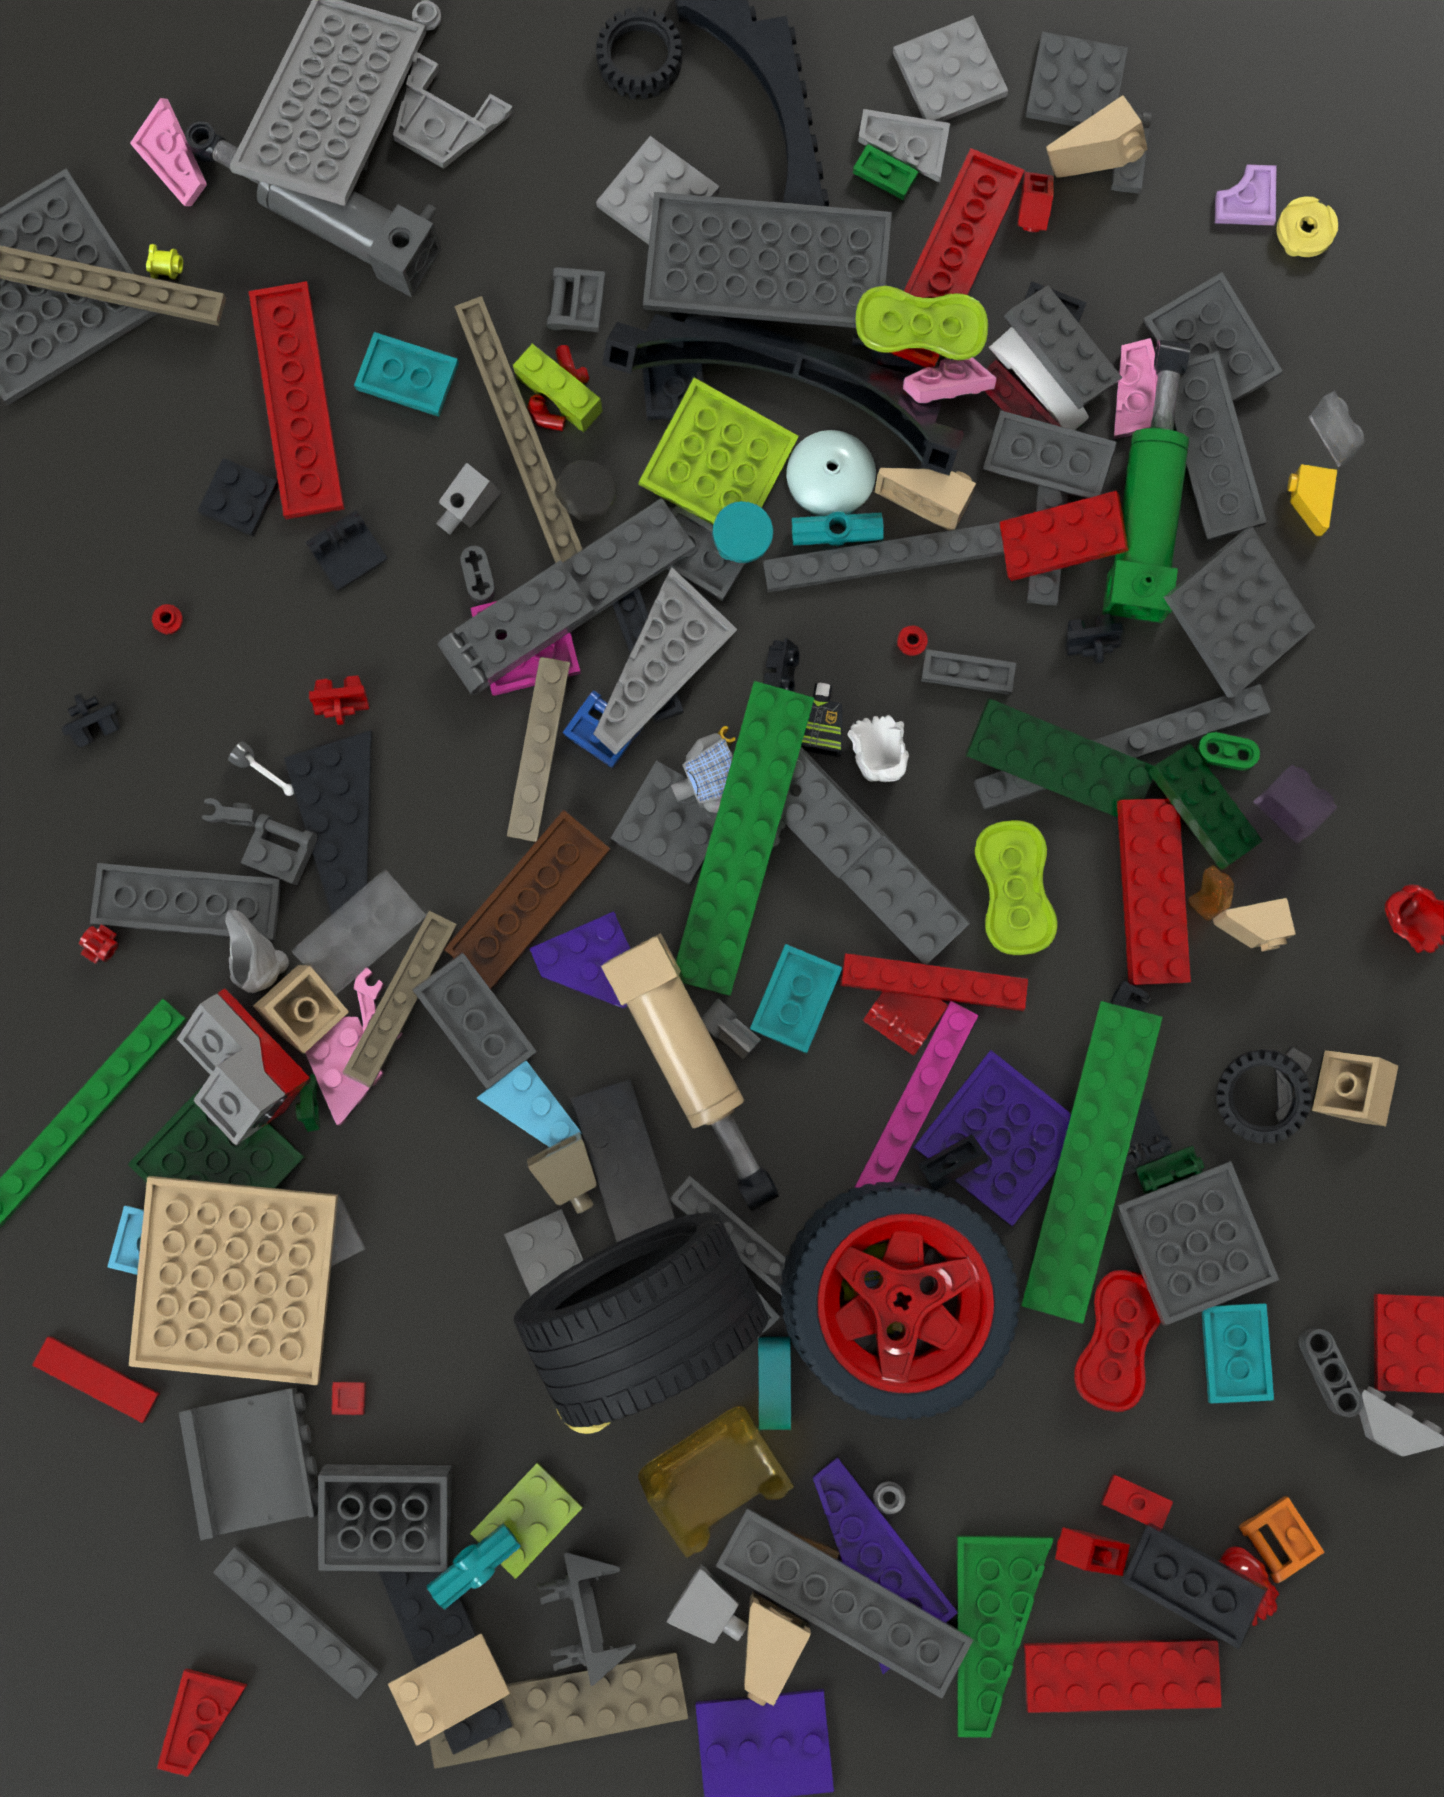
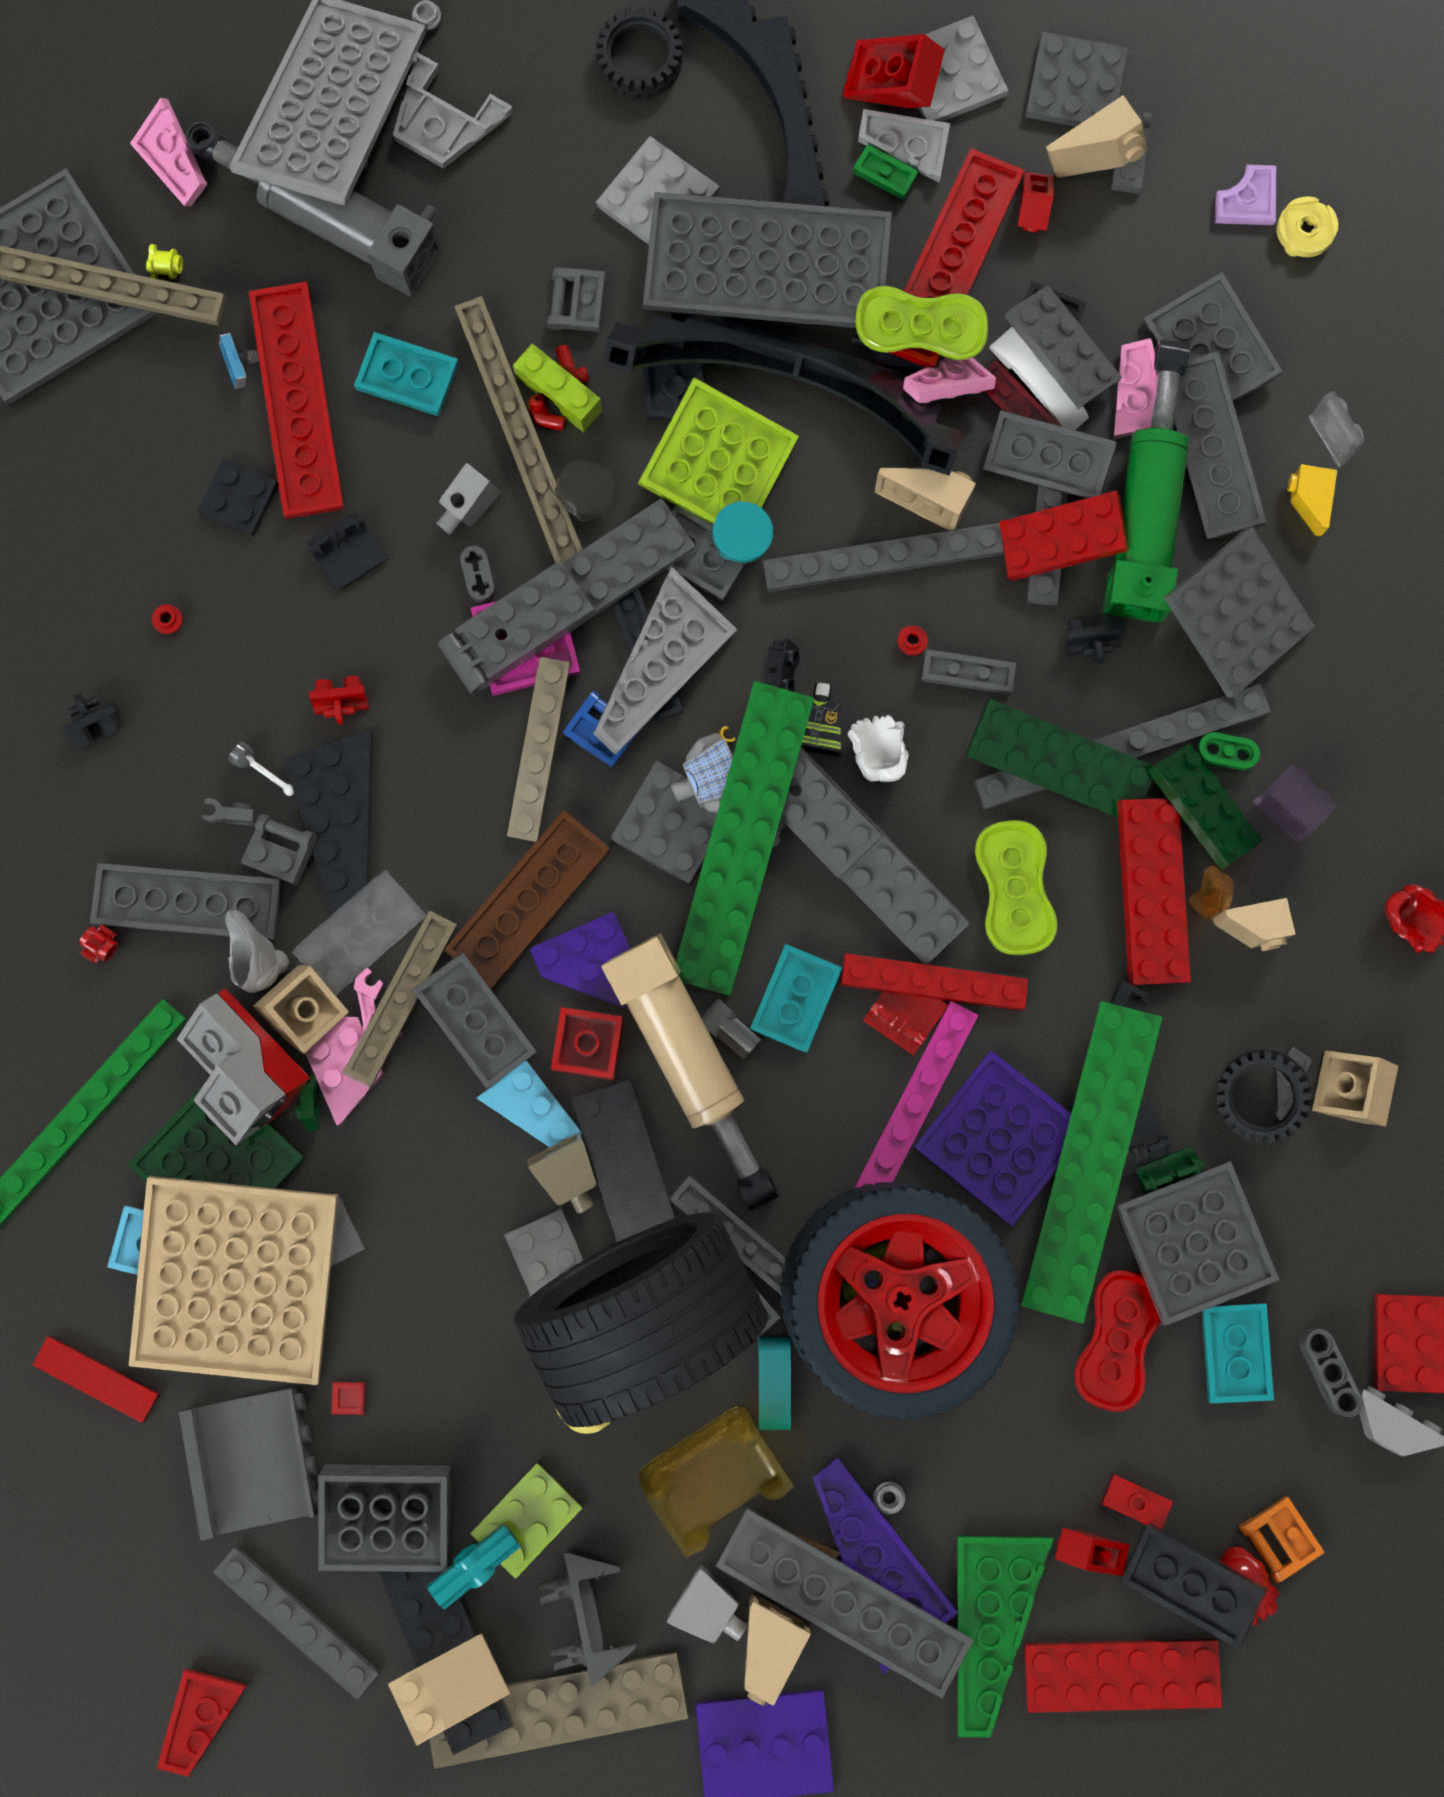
light aqua dish [787,430,876,516] -> none
teal piece [791,511,883,547] -> none
black plate [917,1134,989,1191] -> none
none -> dark azure piece [219,333,259,390]
none -> red brick [551,1007,624,1081]
none -> red slope [843,34,945,108]

